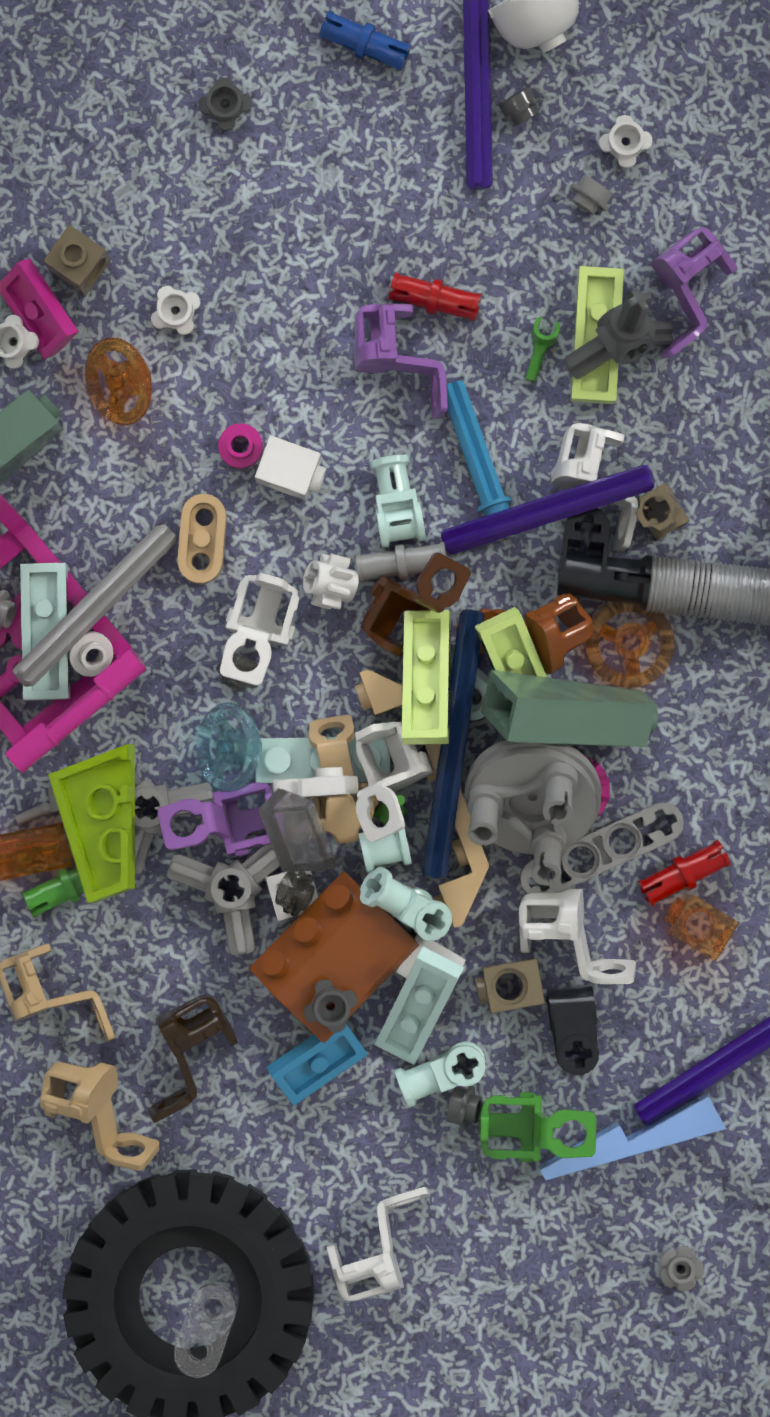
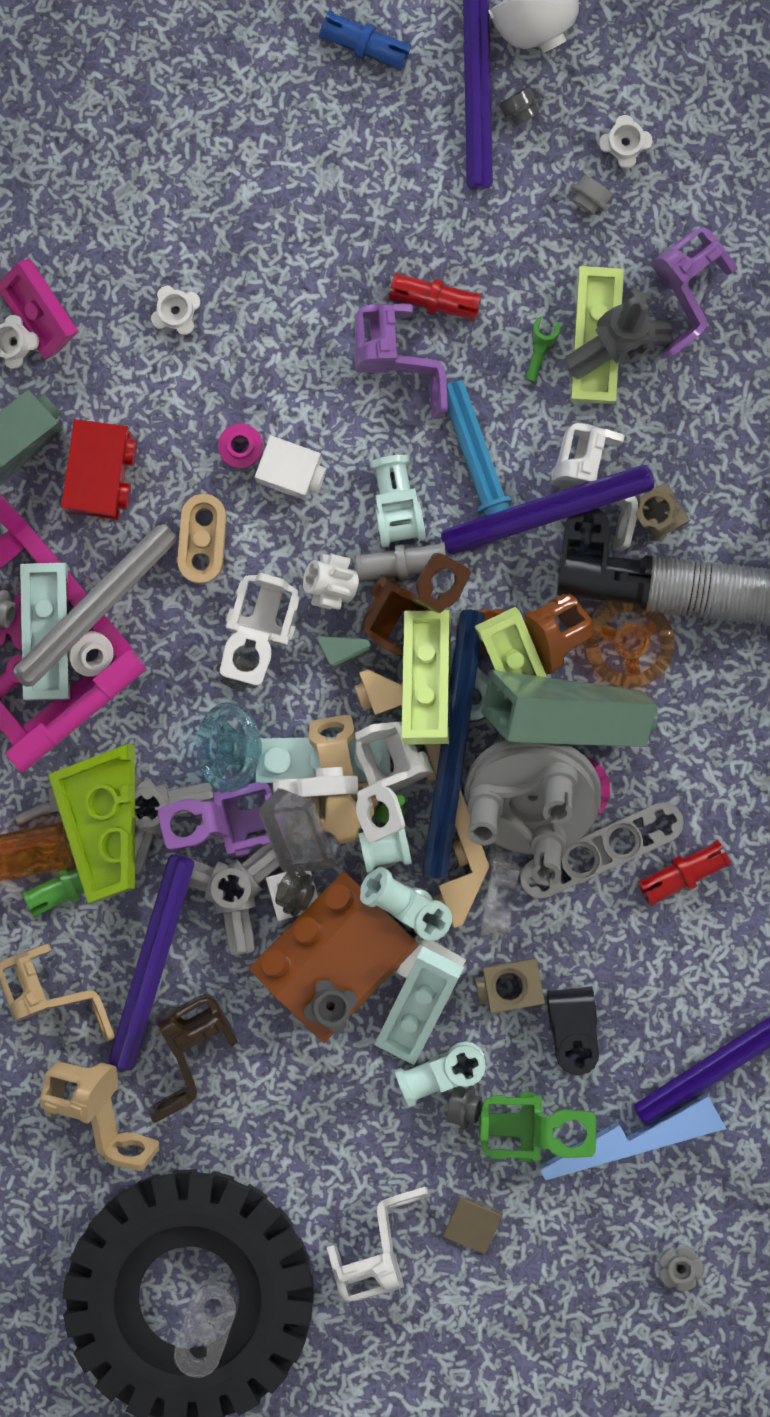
dark tan brick [43,225,111,297] -> none
clear orange piece [85,337,152,426] -> none
dark grey plate [199,78,252,131] -> none
dark azure plate [266,1023,368,1106] -> none
white piece [519,889,636,984] -> none
clear orange brick [664,894,739,962] -> none
none -> red brick [61,419,137,520]
none -> dark purple axle [108,855,195,1071]
none -> sand green slope [316,636,371,670]
none -> dark tan slope [443,1194,503,1254]
none -> clear plate [479,850,520,942]

